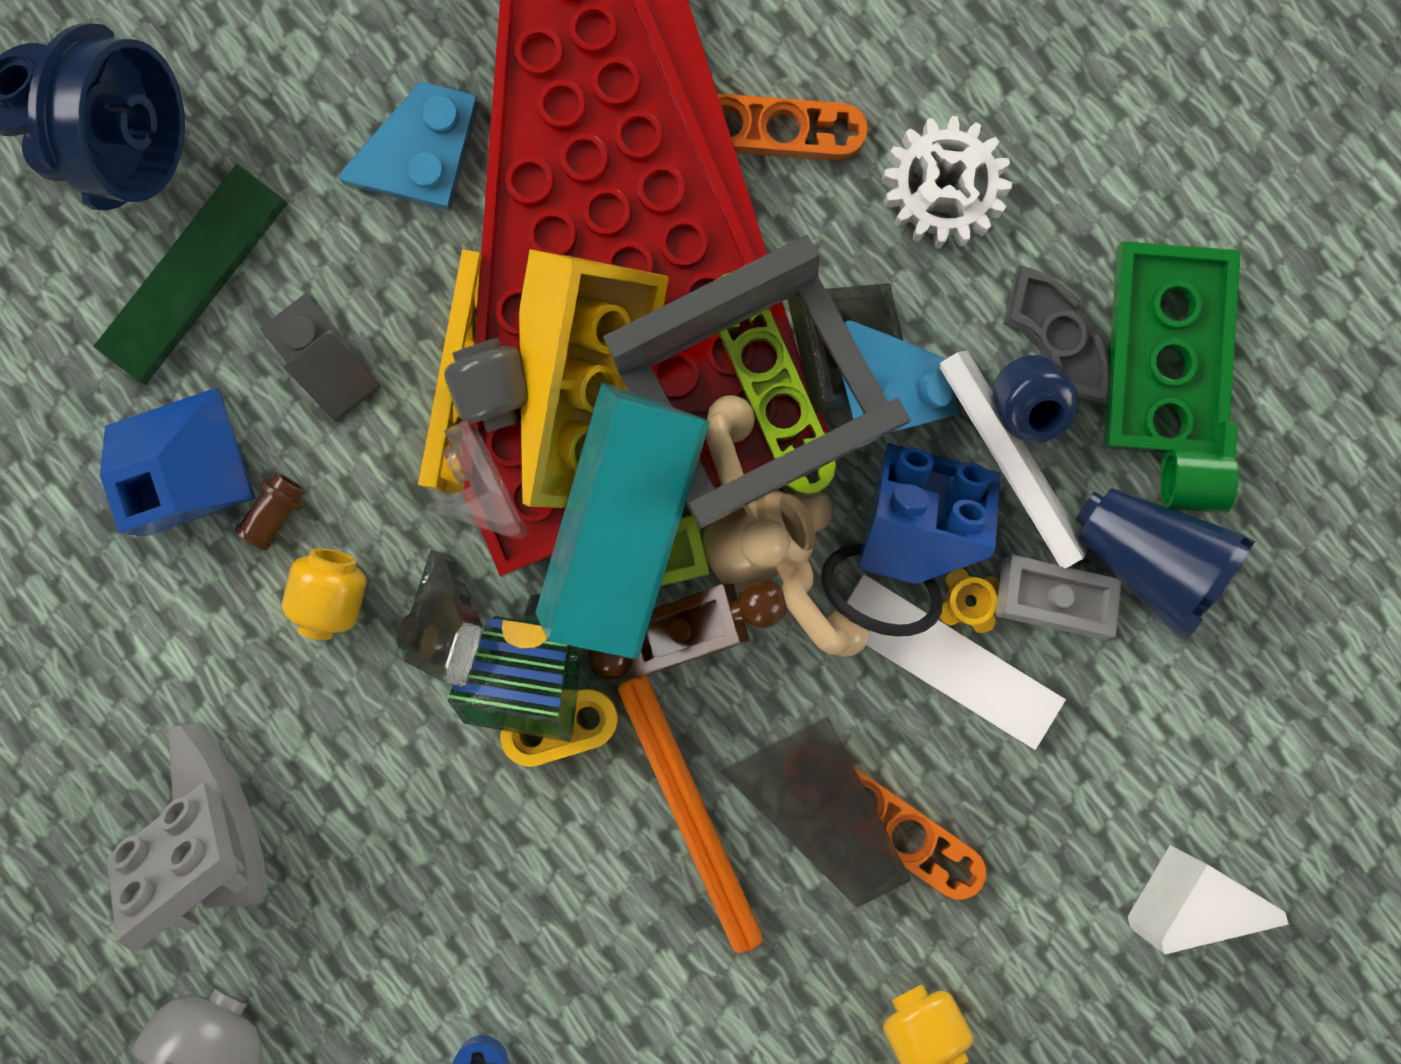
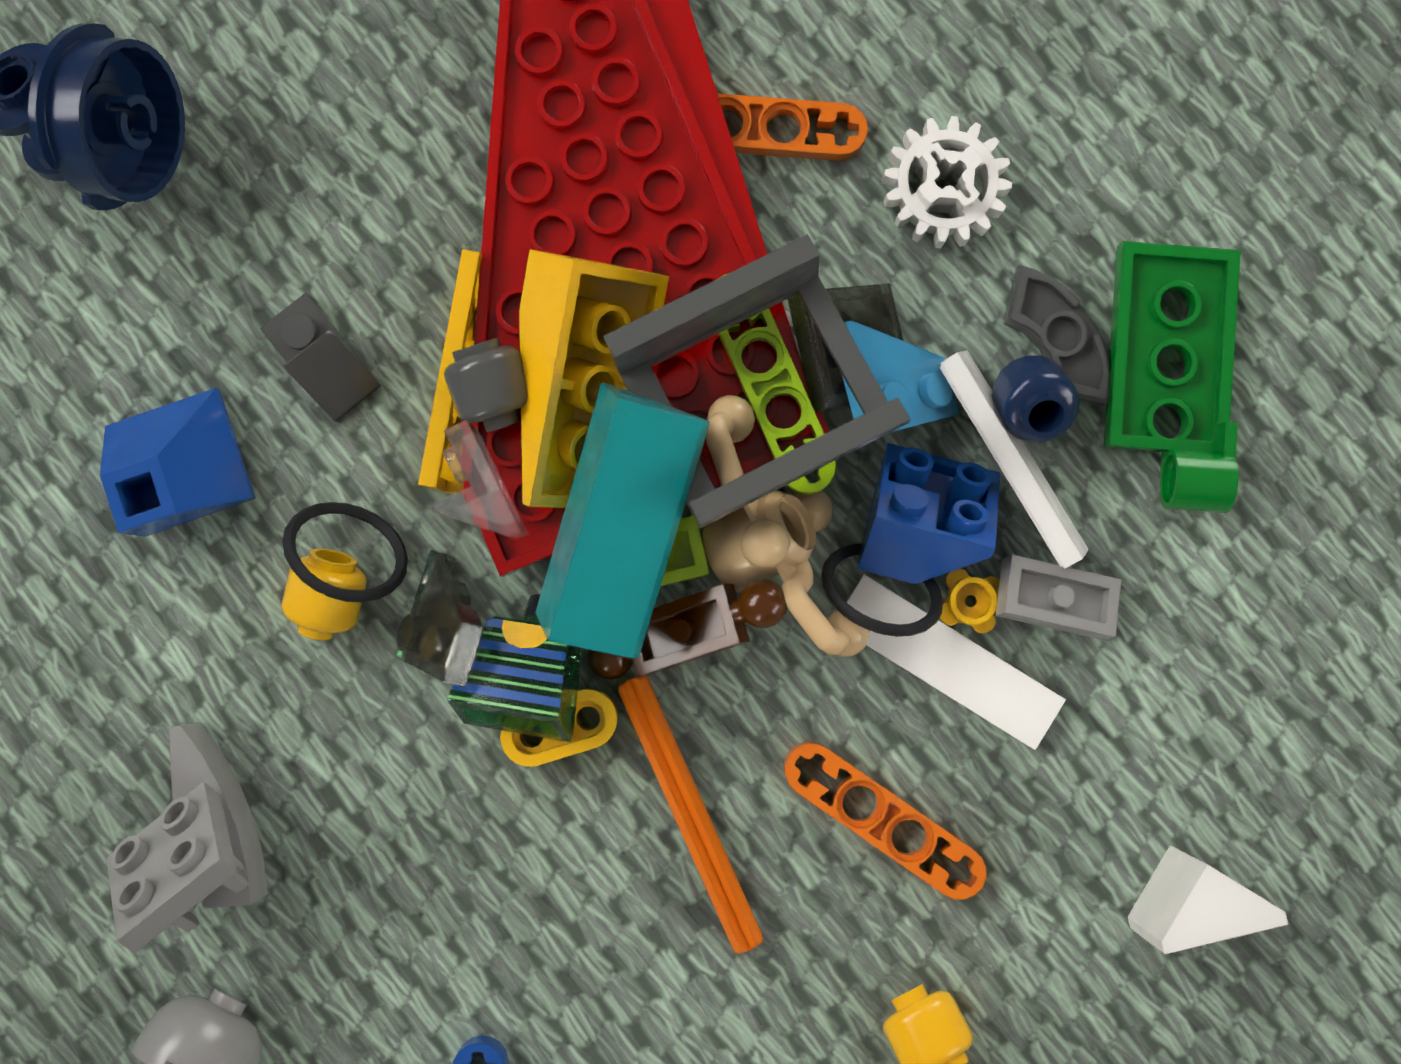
dark green tile [93,164,288,384] -> none
reddish brown pin [234,472,306,550] -> none
dark azure wing [339,81,479,211] -> none
clear smoke wing [720,715,911,908] -> none
dark blue cone [1075,488,1255,642] -> none
none -> black tyre [282,502,408,602]

